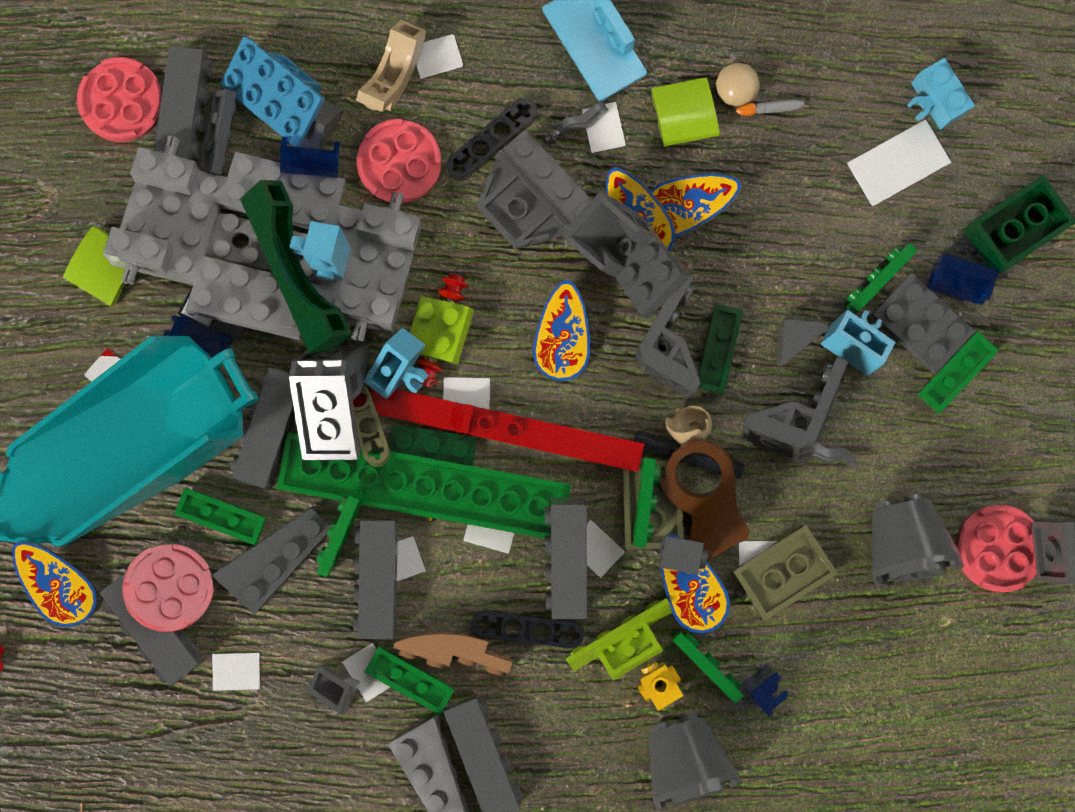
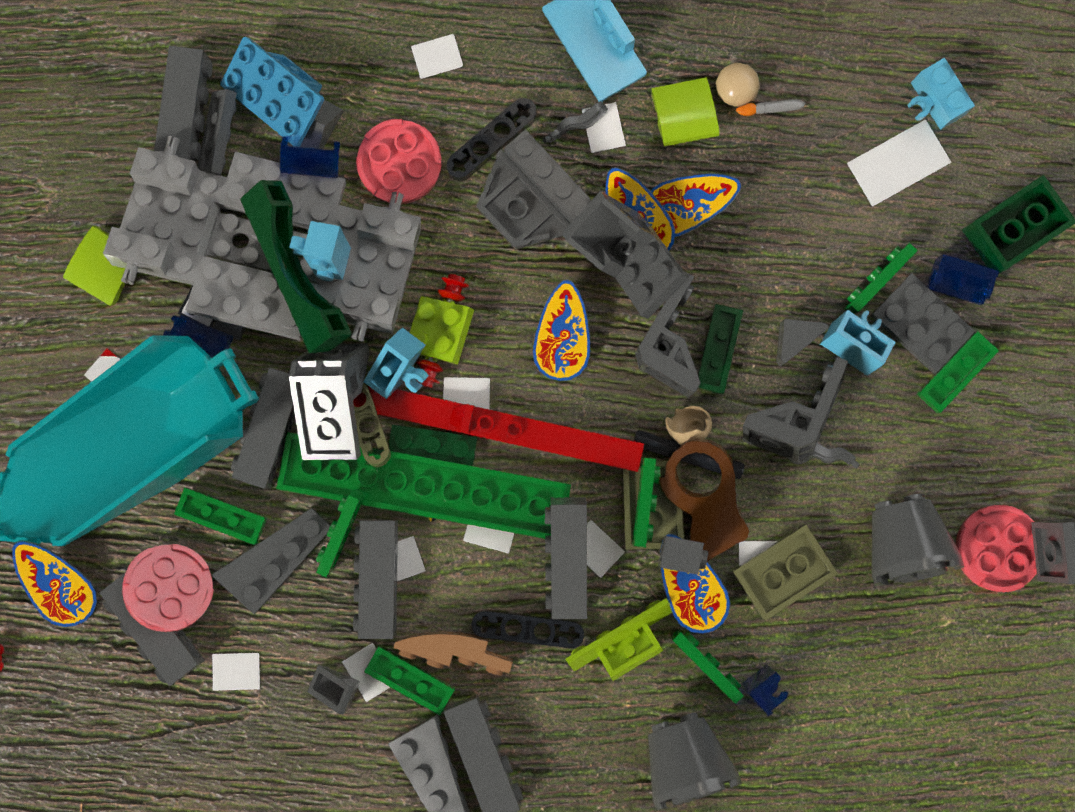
coral tile [77,57,163,142] -> none
tan arch [356,20,427,112] -> none
yellow brick [637,661,684,711] -> none

